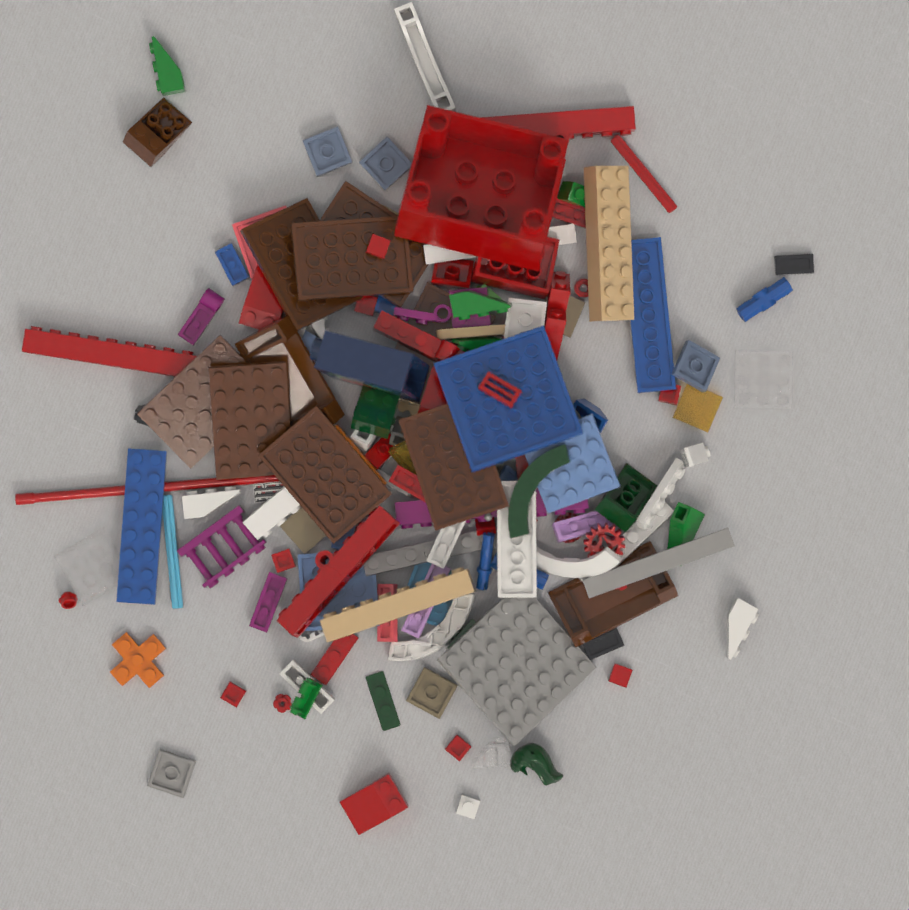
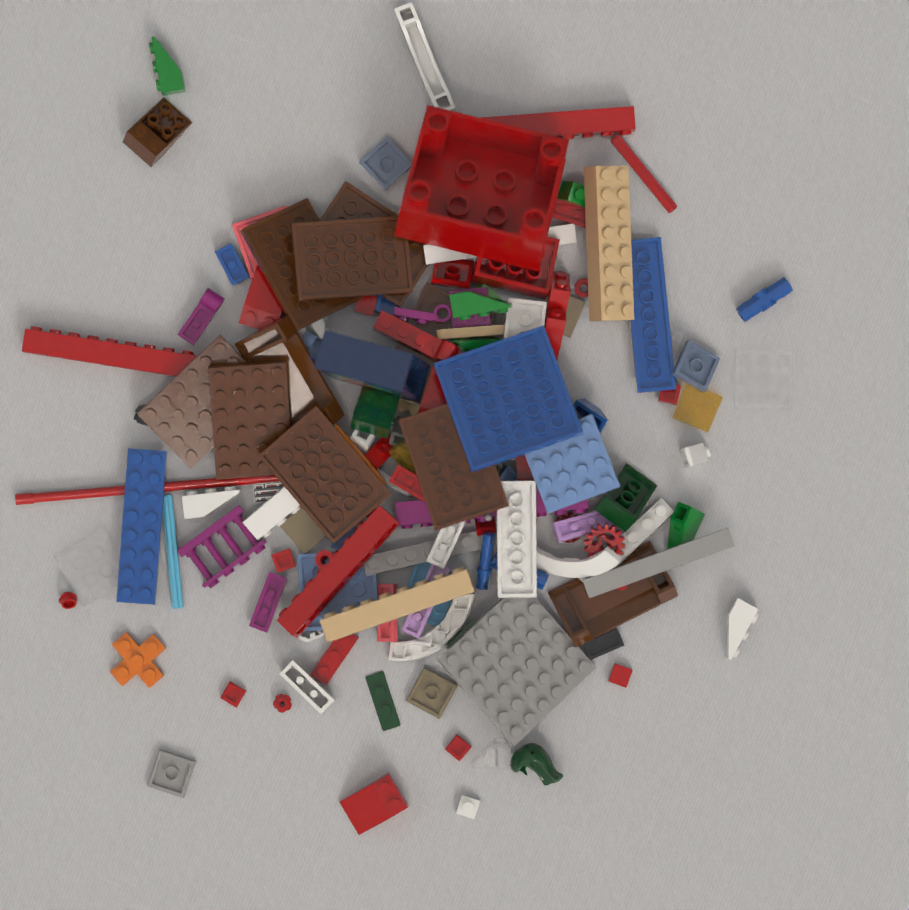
green hinge [289,677,322,720] -> none
sand blue plate [303,126,352,177] -> none
red tile [365,234,390,259] -> none
red tile [478,371,522,409] -> none
dark green tile [508,444,571,539] -> none
white plate [636,458,685,531] -> none
black tile [774,254,814,275] -> none

